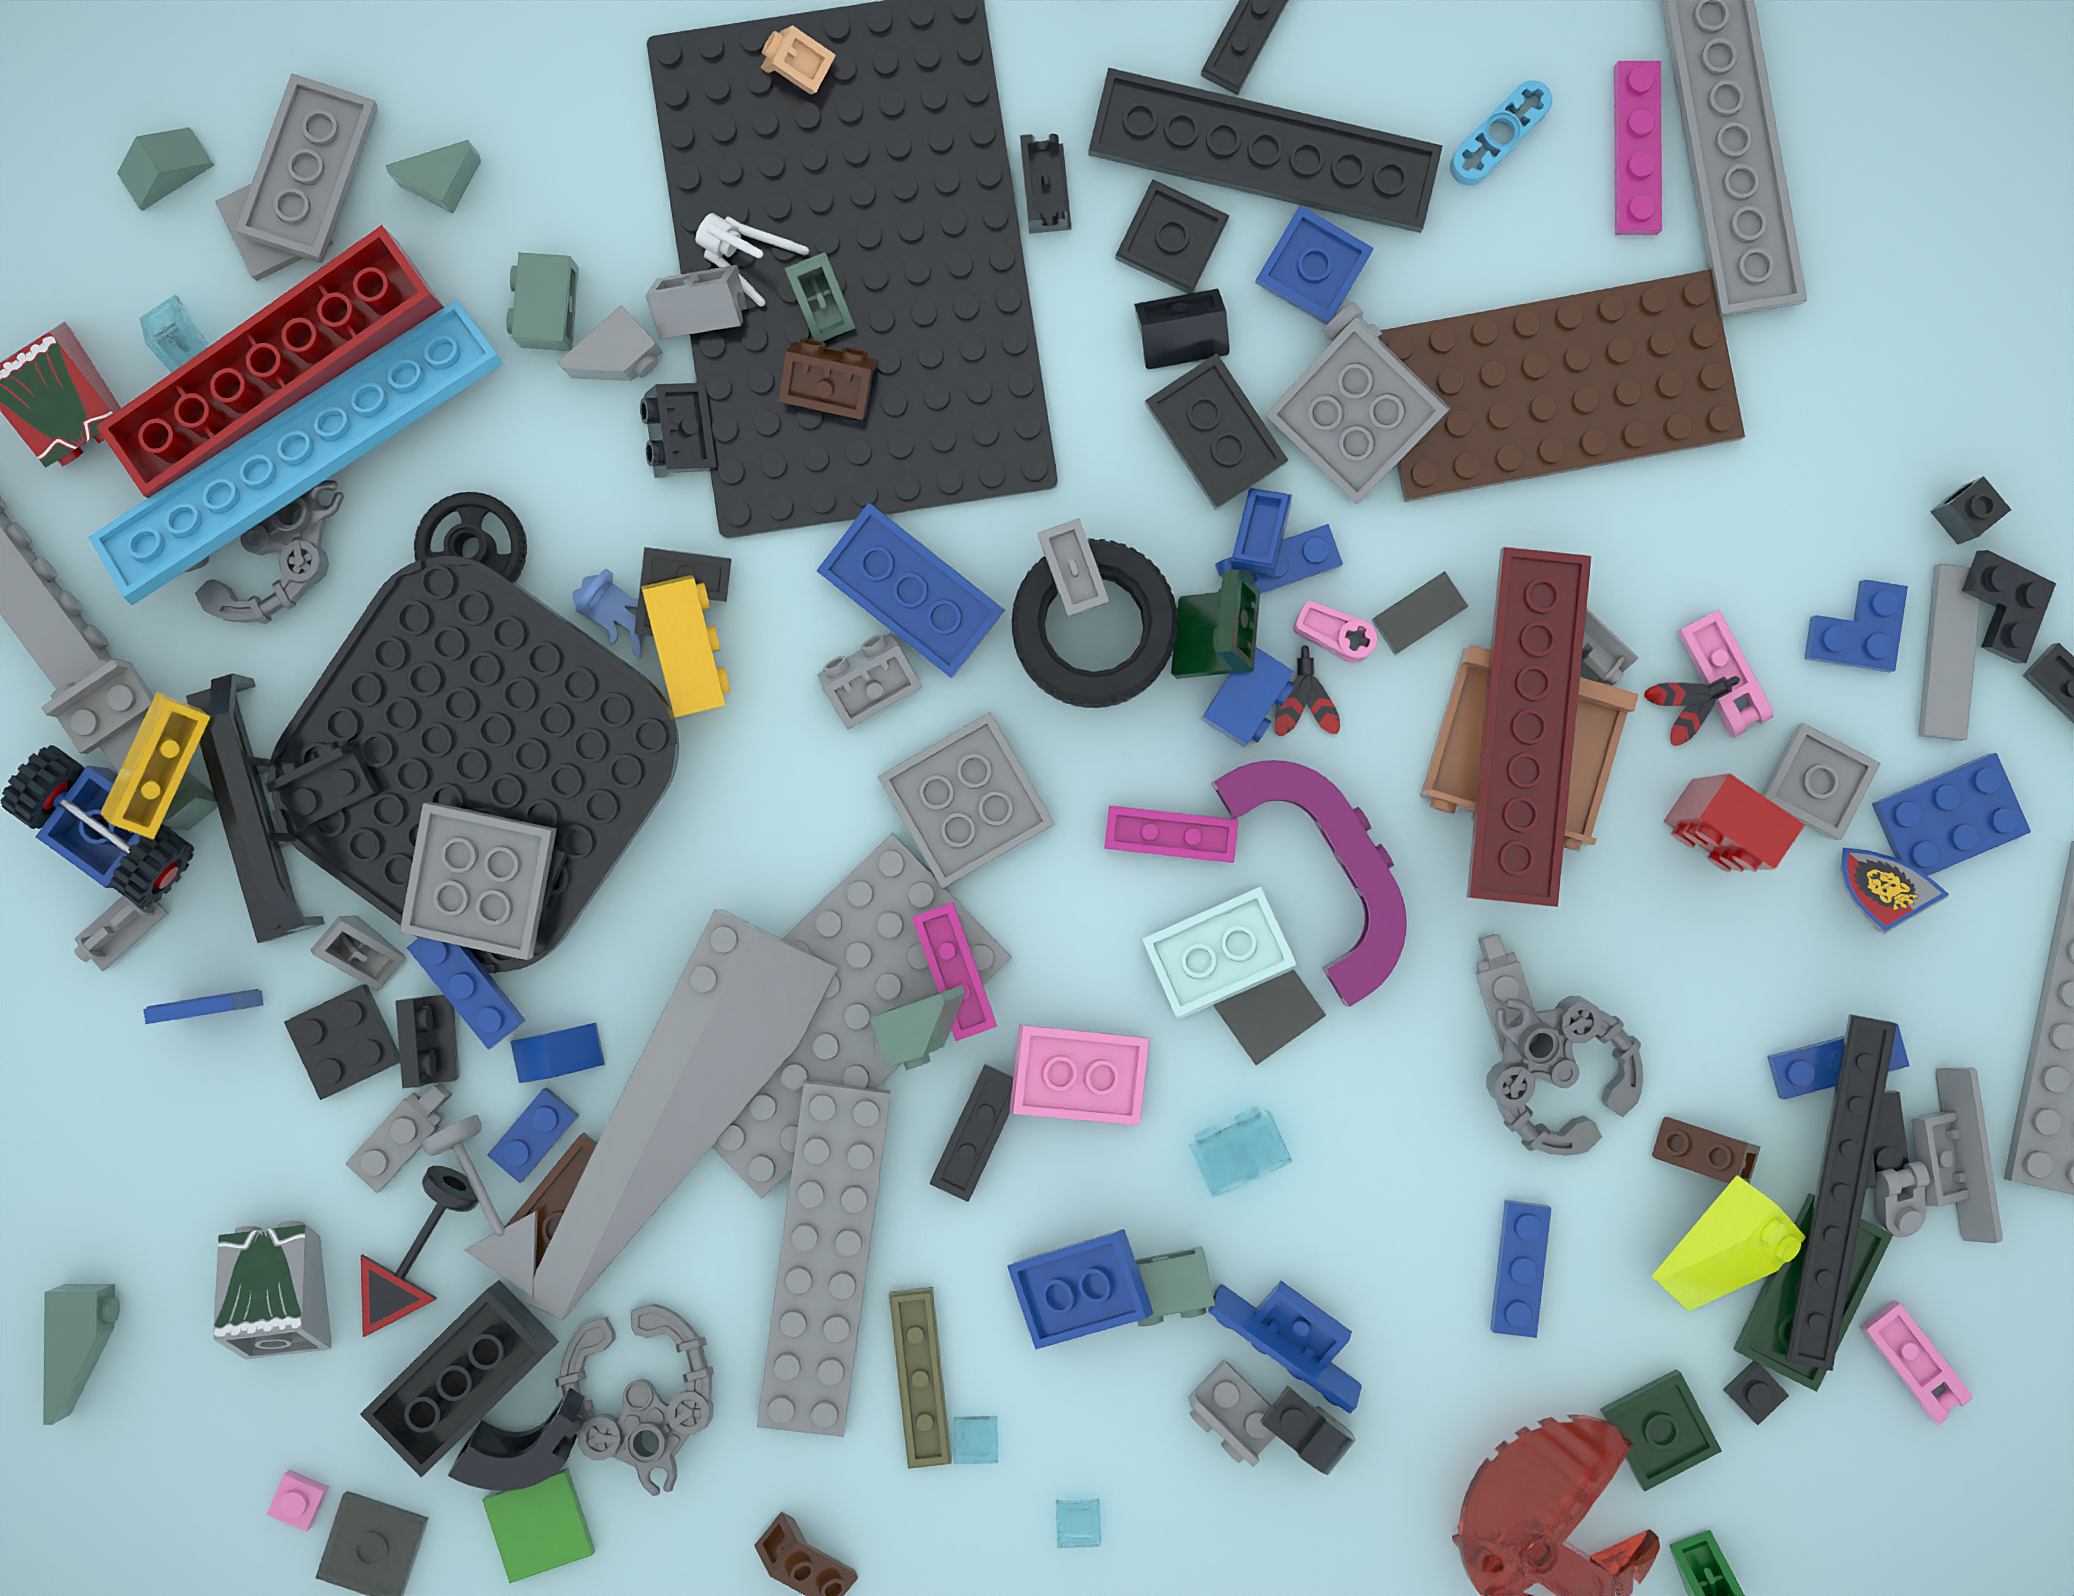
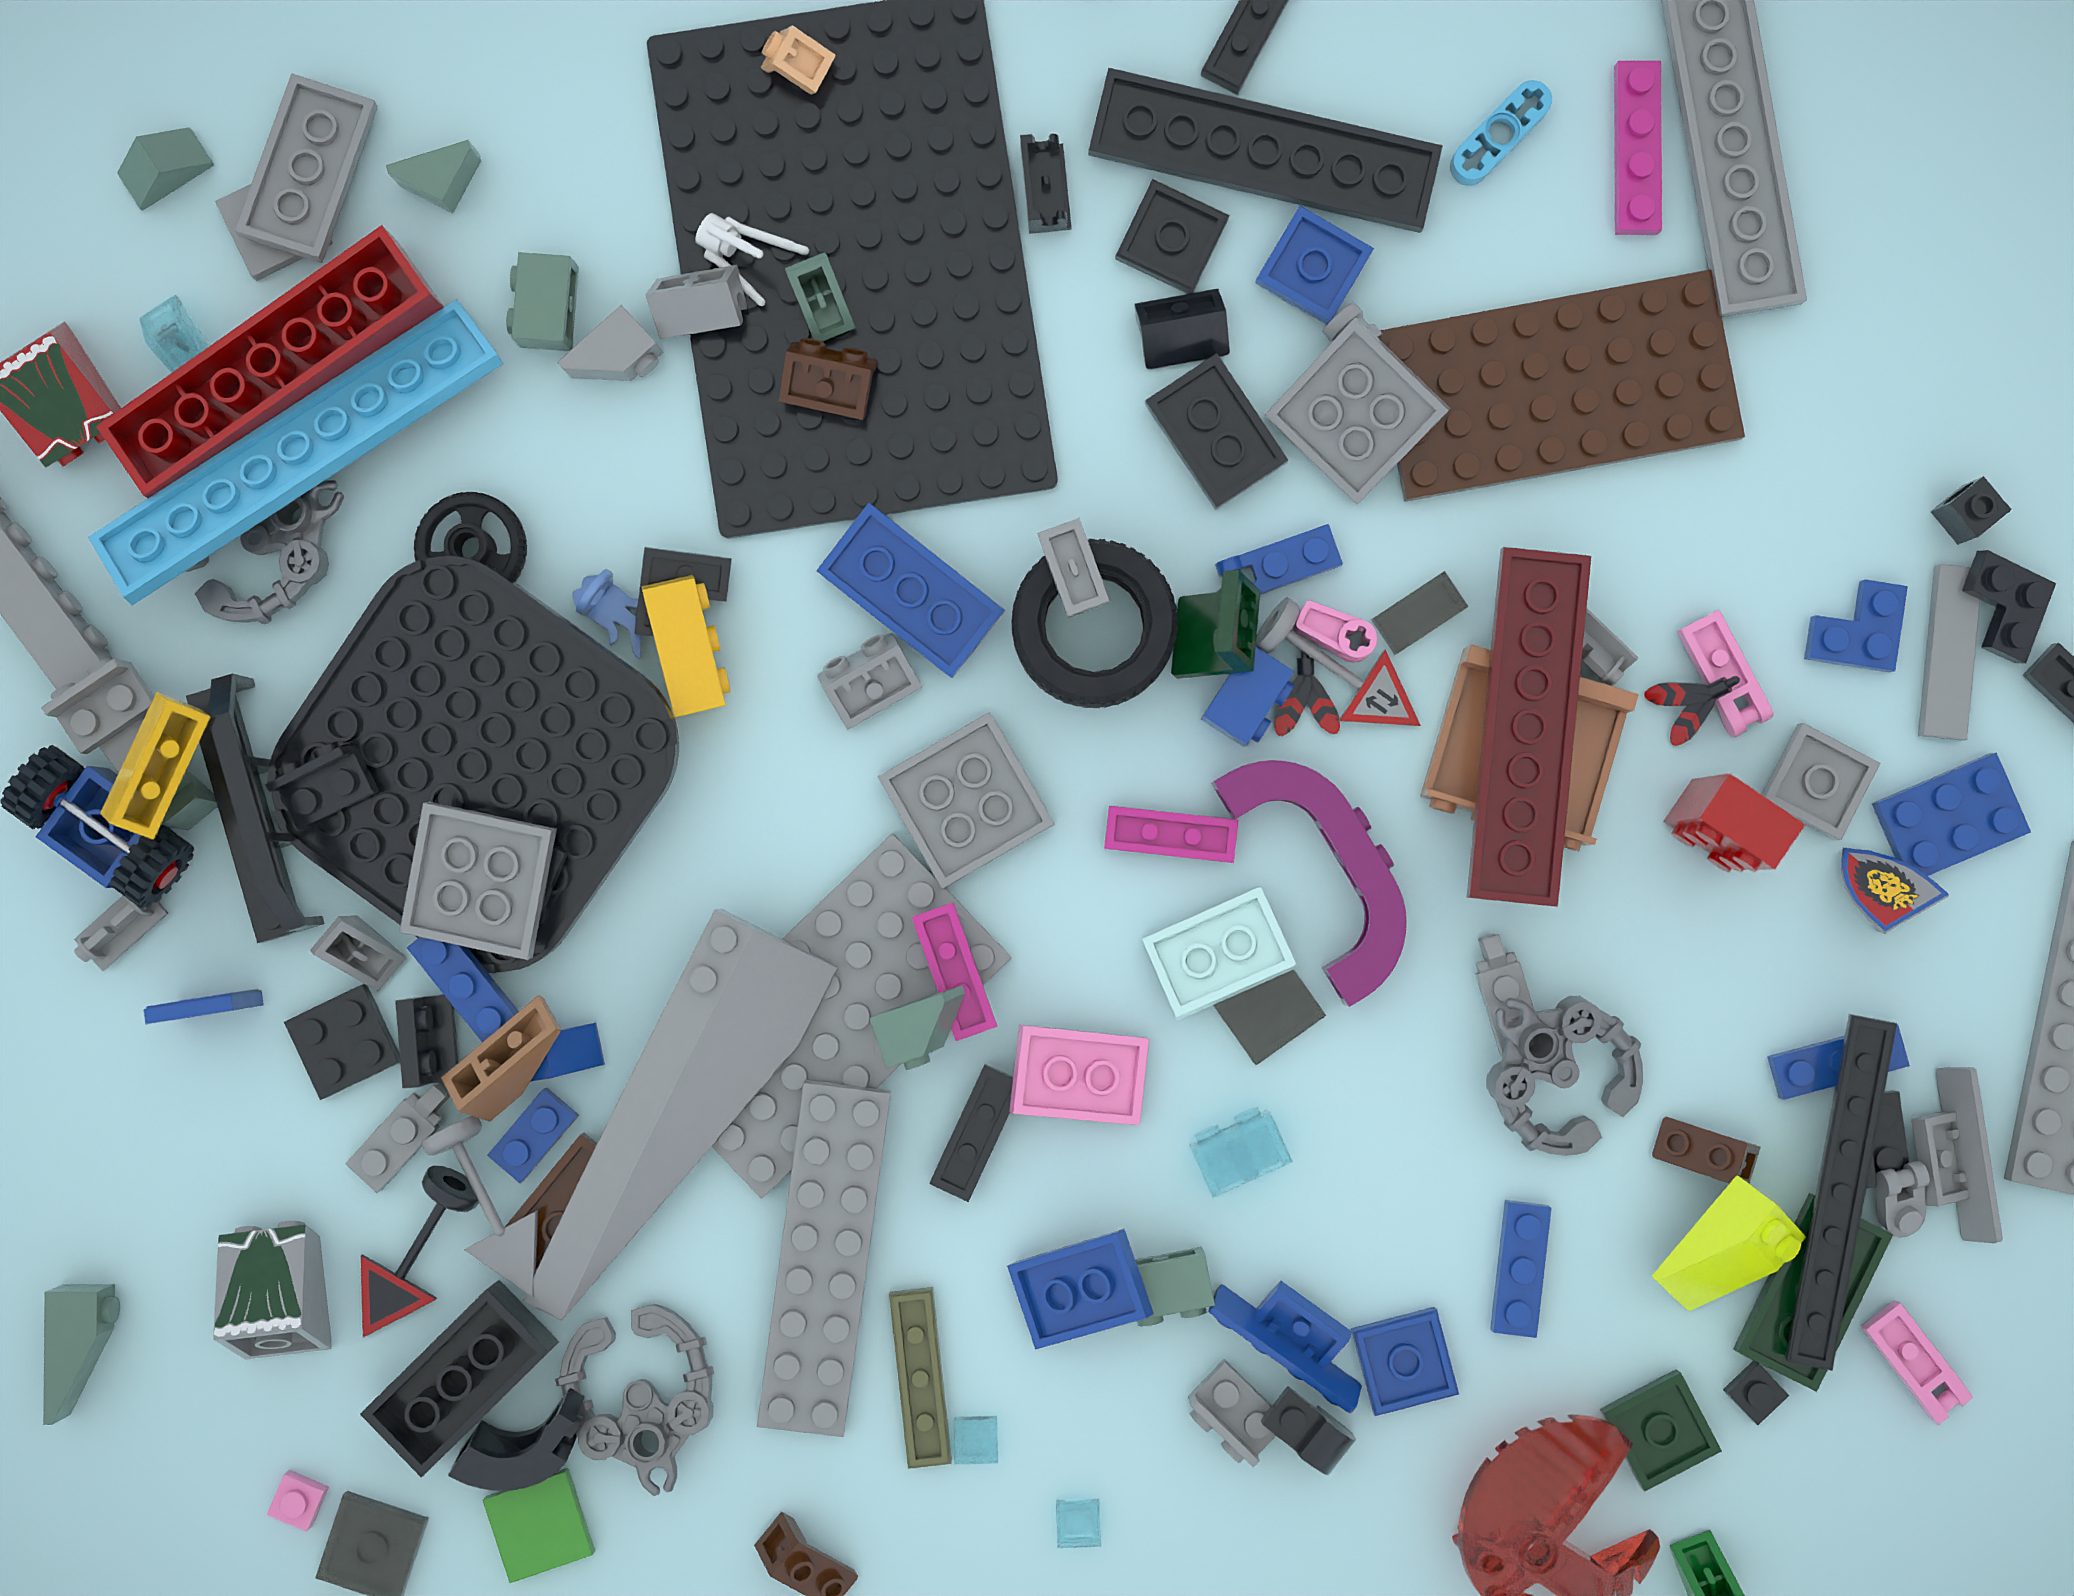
black bracket [640,383,717,478] -> none
blue tile [1231,488,1292,575] -> none
none -> medium nougat slope [441,995,561,1122]
none -> light grey piece [1256,597,1421,726]
none -> blue tile [1351,1307,1459,1416]

